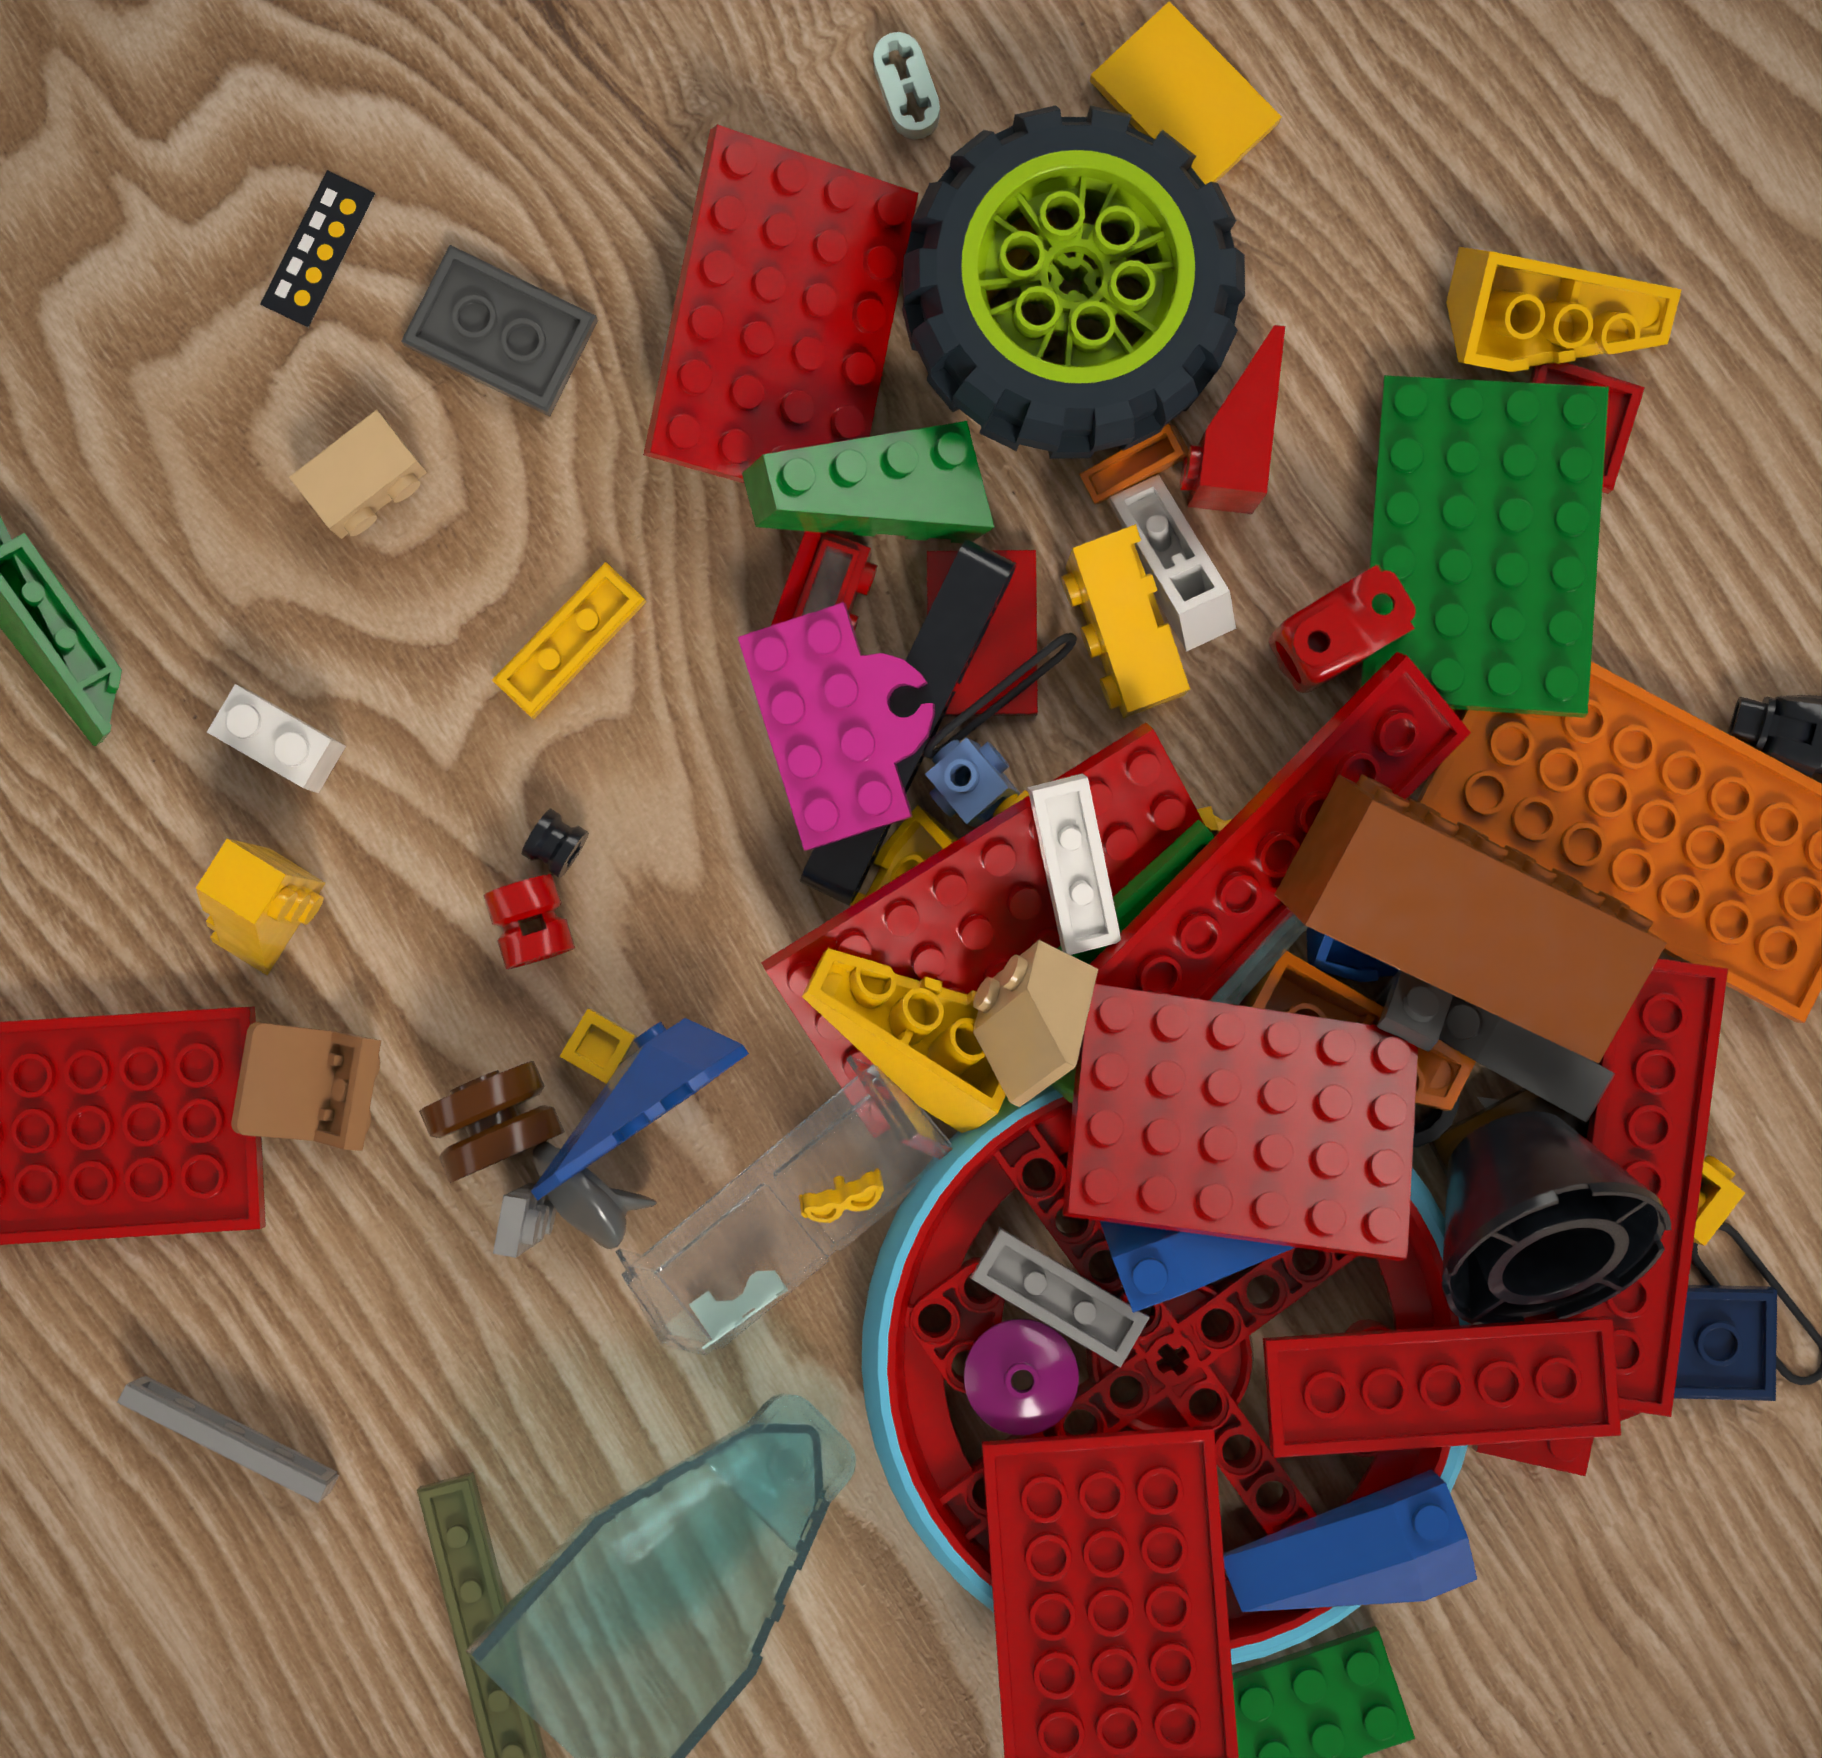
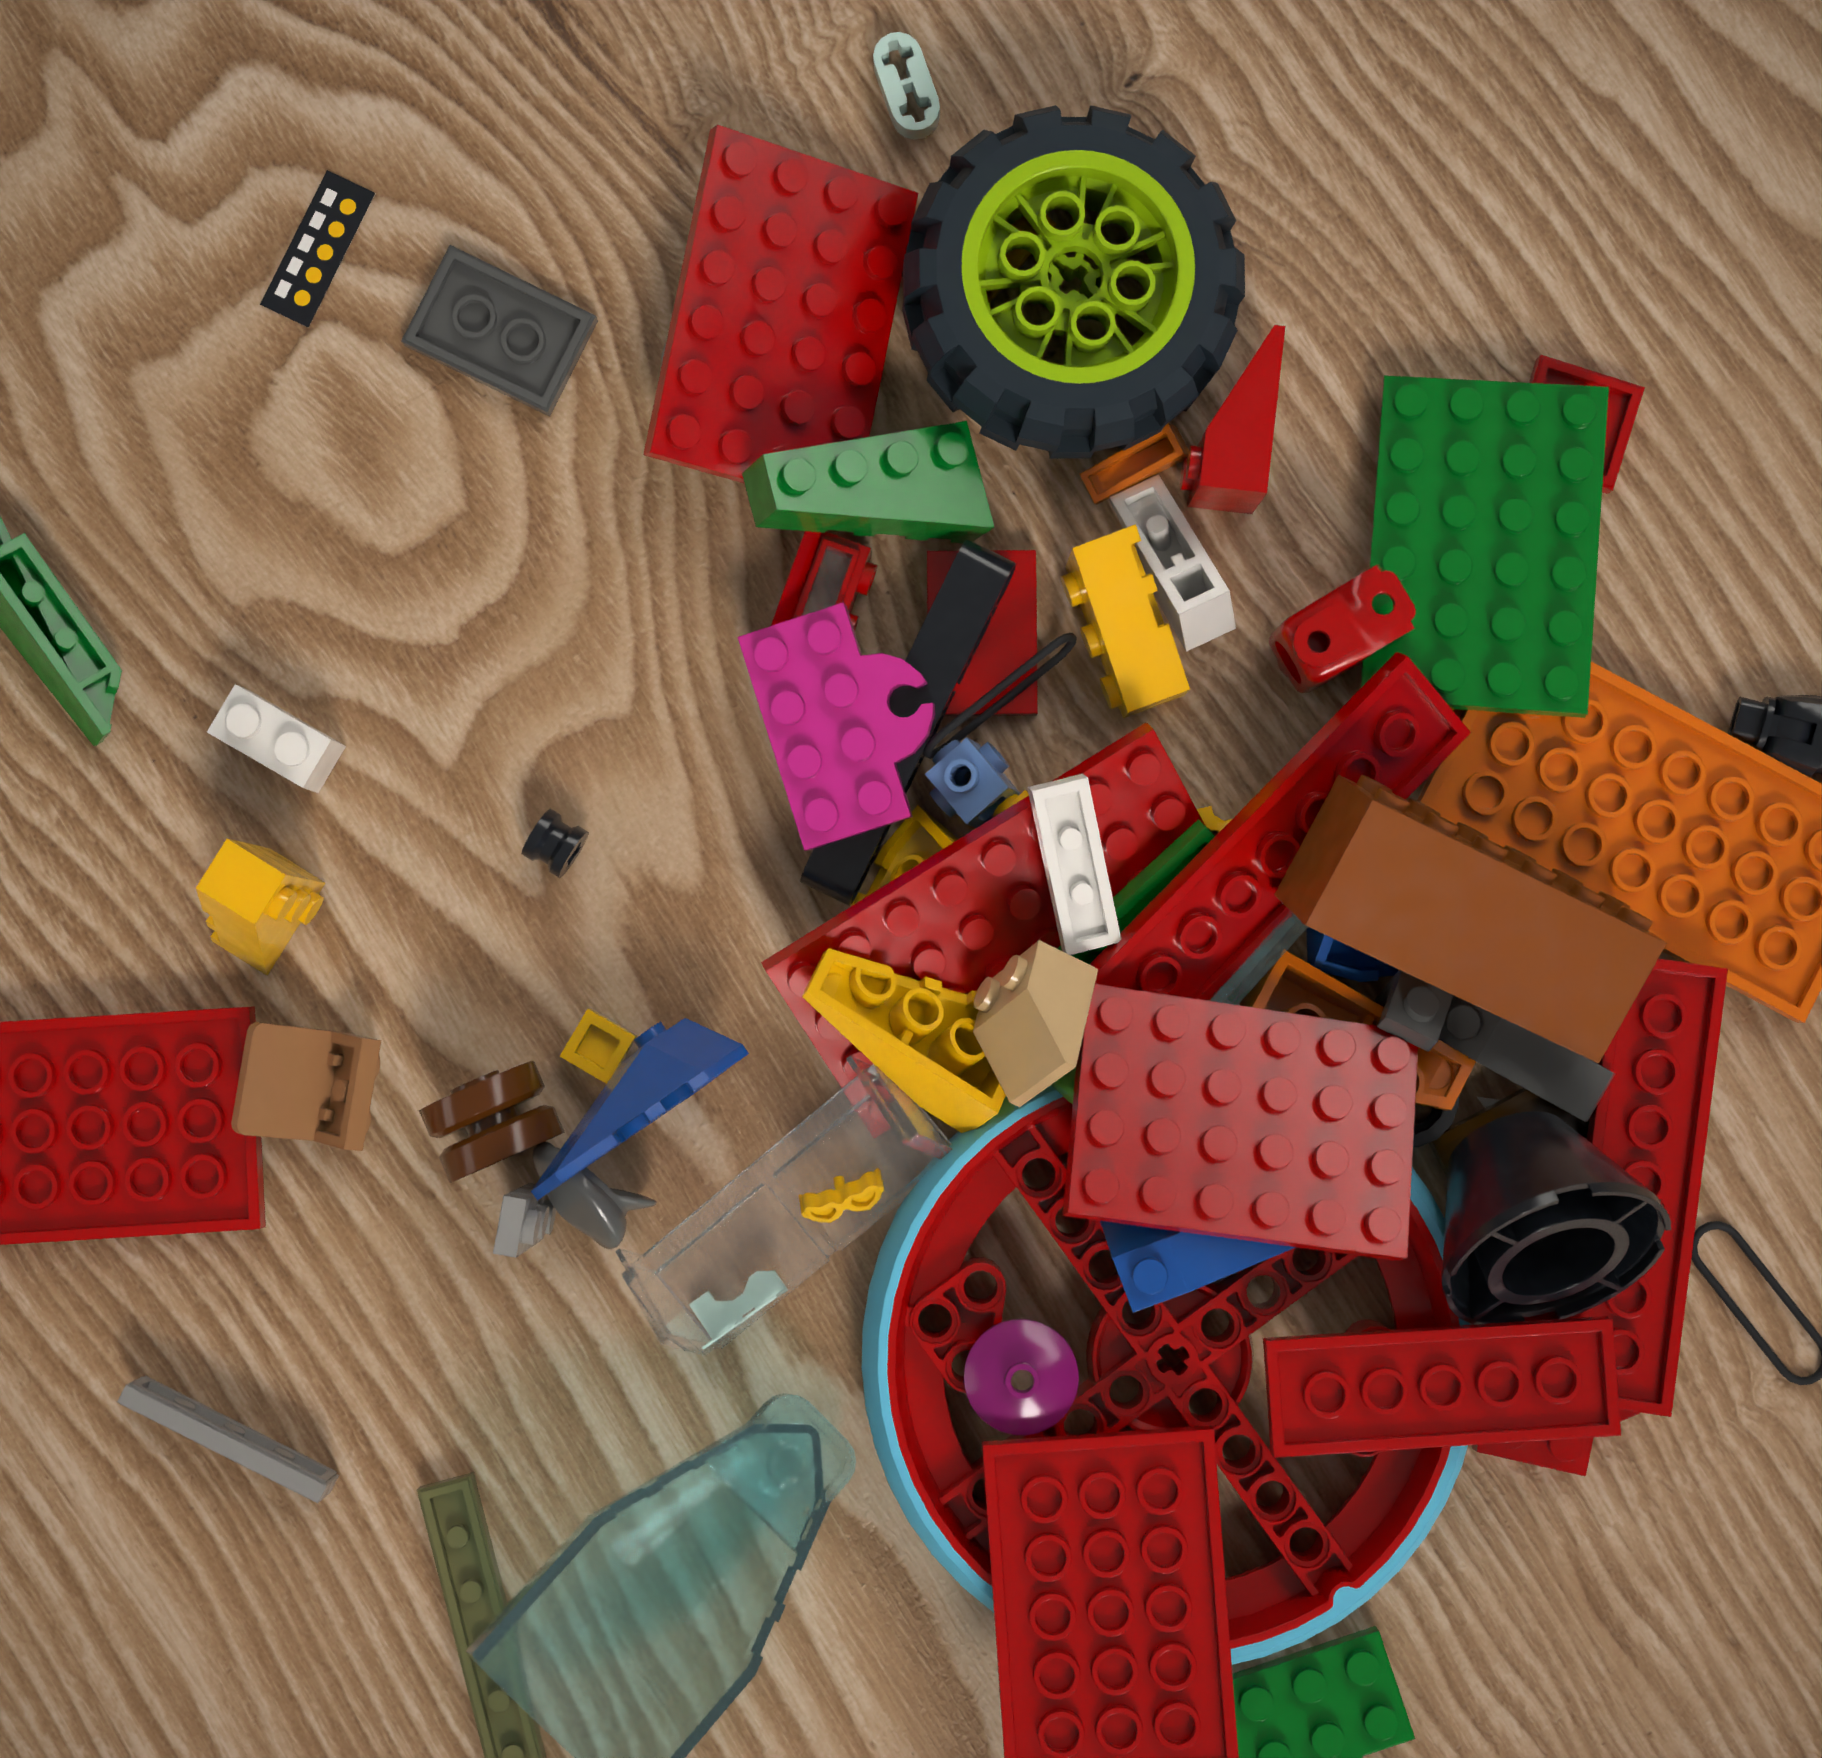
tan brick [289,409,427,539] -> none
red wheel [483,874,575,969] -> none
yellow tile [492,562,647,719] -> none
light grey plate [971,1227,1150,1368] -> none
yellow tile [1090,1,1282,185] -> none
blue wedge [1223,1469,1478,1612] -> none
yellow wedge [1446,247,1682,372] -> none
dark blue tile [1674,1285,1777,1401] -> none
yellow bracket [1694,1154,1745,1246] -> none

